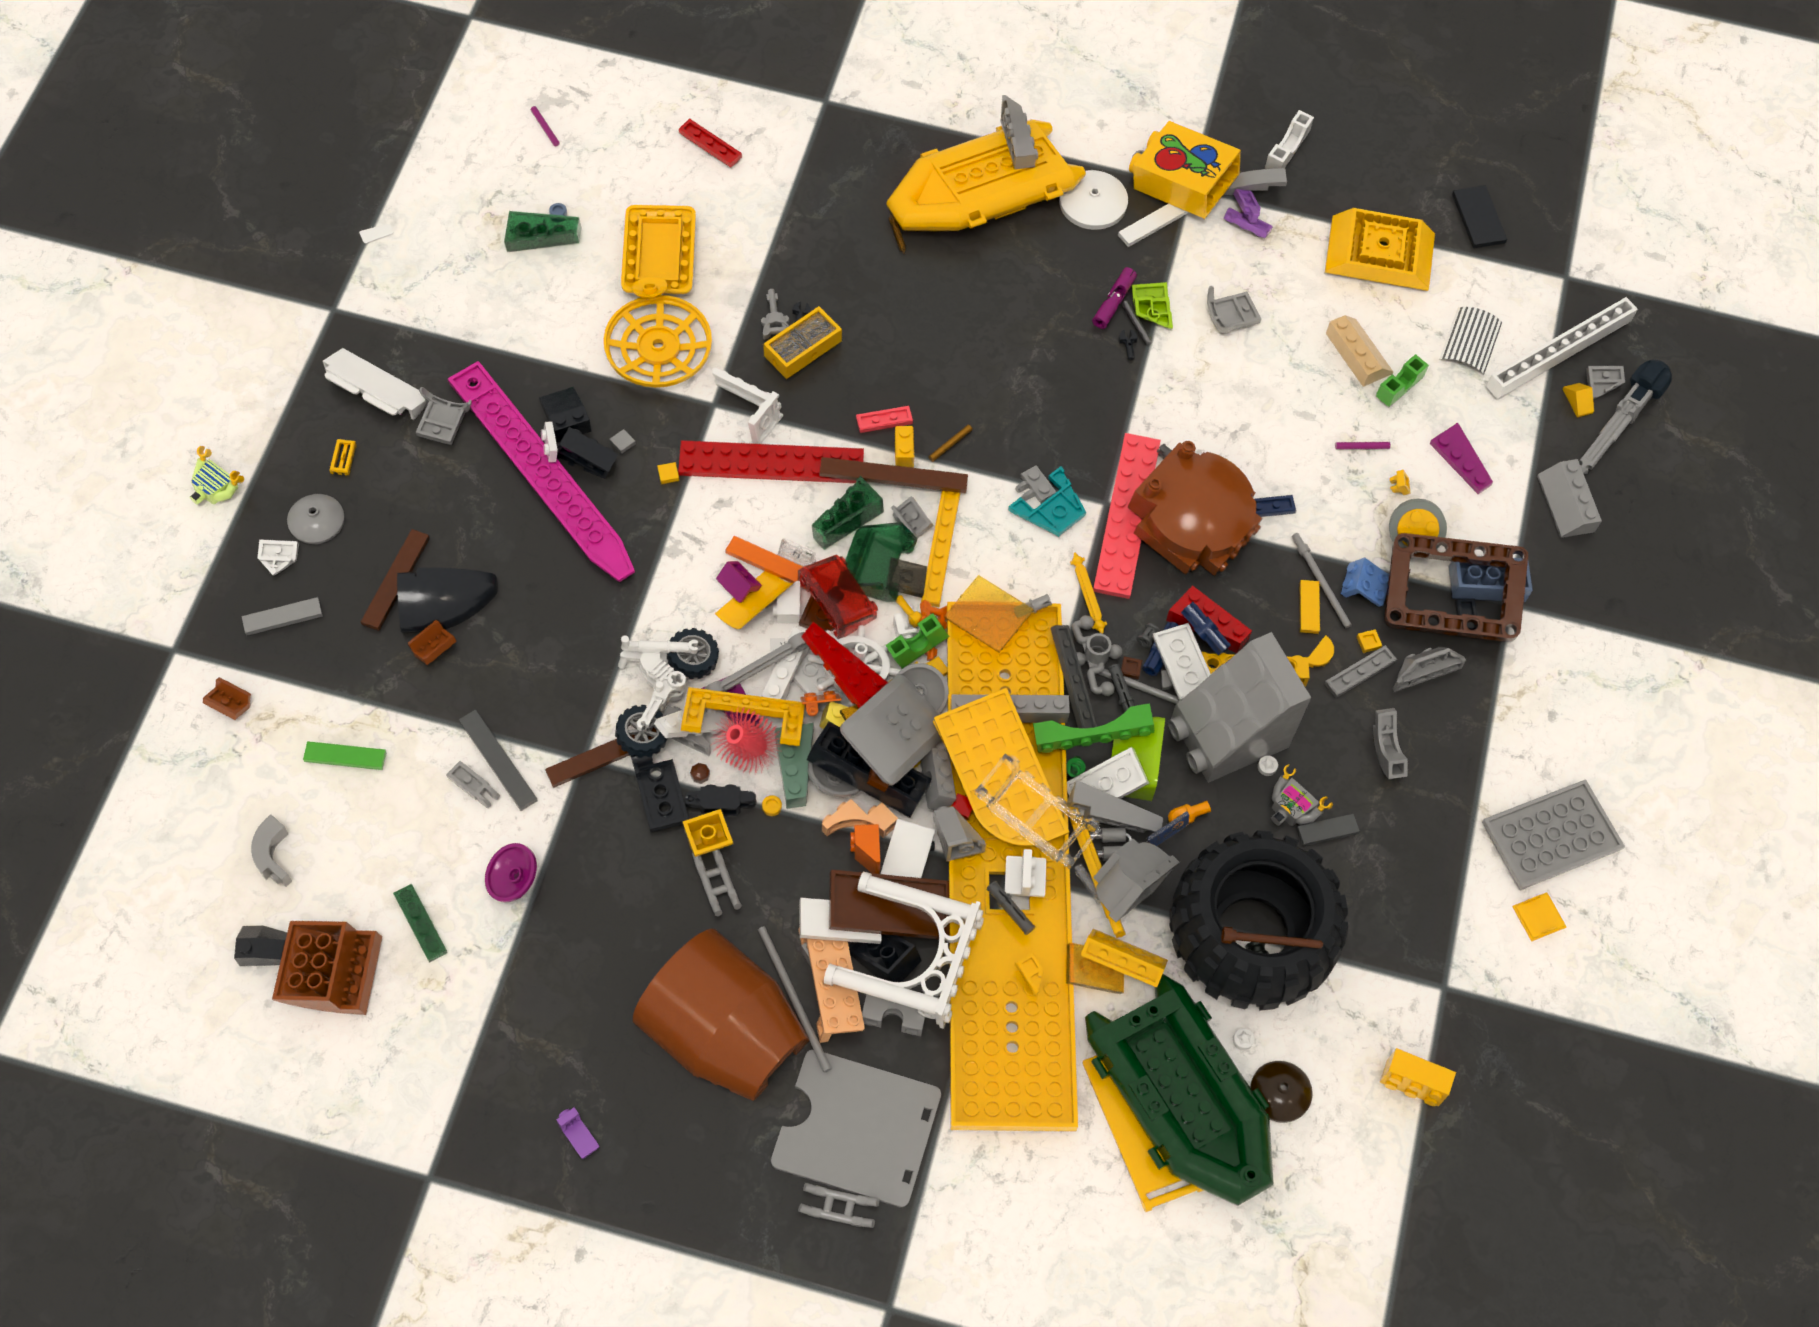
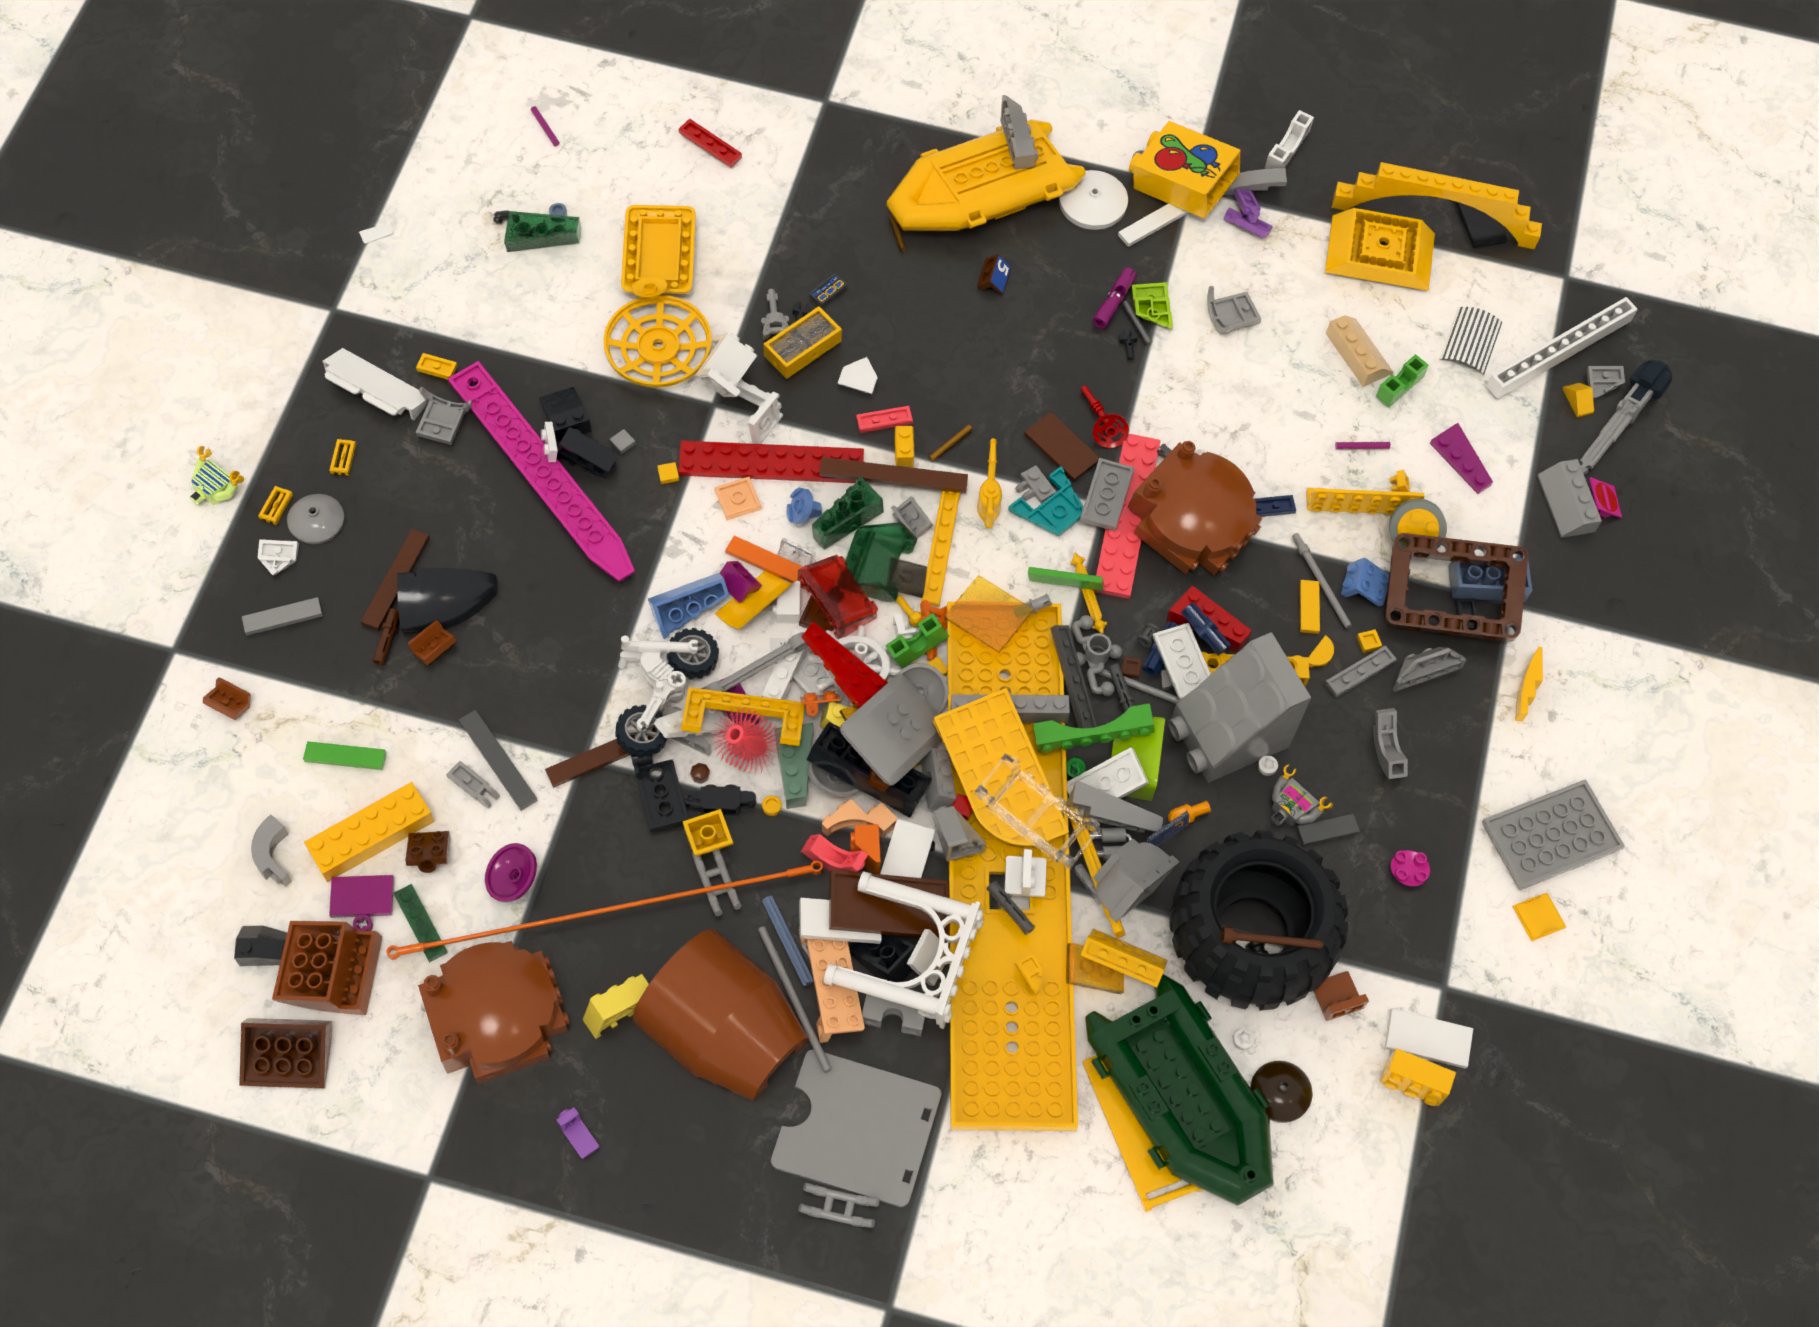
none -> reddish brown slope [239,1018,332,1088]
none -> yellow tile [258,486,293,525]
none -> yellow brick [304,782,435,882]
none -> magenta tile [329,875,394,918]
none -> magenta bush [353,914,373,931]
none -> reddish brown pin [372,609,399,665]
none -> orange piece [386,861,823,960]
none -> reddish brown plate [405,831,450,873]
none -> yellow plate [416,353,458,380]
none -> dark orange windscreen [418,940,570,1084]
none -> black arm [493,210,520,224]
none -> light yellow wedge [583,974,649,1039]
none -> medium blue wedge [648,573,729,639]
none -> white bracket [695,333,757,397]
none -> light nougat tile [714,477,762,520]
none -> sand blue axle [762,896,814,986]
none -> medium blue tile [786,487,822,525]
none -> coral arch [801,834,868,872]
none -> tile [809,274,847,307]
none -> white slope [838,357,878,395]
none -> white tile [907,929,949,986]
none -> panel [977,254,1012,295]
none -> yellow piece [977,438,1002,529]
none -> reddish brown tile [1024,412,1100,482]
none -> bright green tile [1028,567,1104,591]
none -> red dish [1080,385,1129,448]
none -> light grey tile [1080,458,1135,531]
none -> yellow bracket [1306,488,1425,515]
none -> dark orange bracket [1313,971,1369,1021]
none -> yellow arch [1331,162,1542,249]
none -> white tile [1385,1008,1473,1069]
none -> dark pink dish [1391,850,1430,887]
none -> yellow slope [1515,647,1543,722]
none -> piece [1589,477,1622,518]

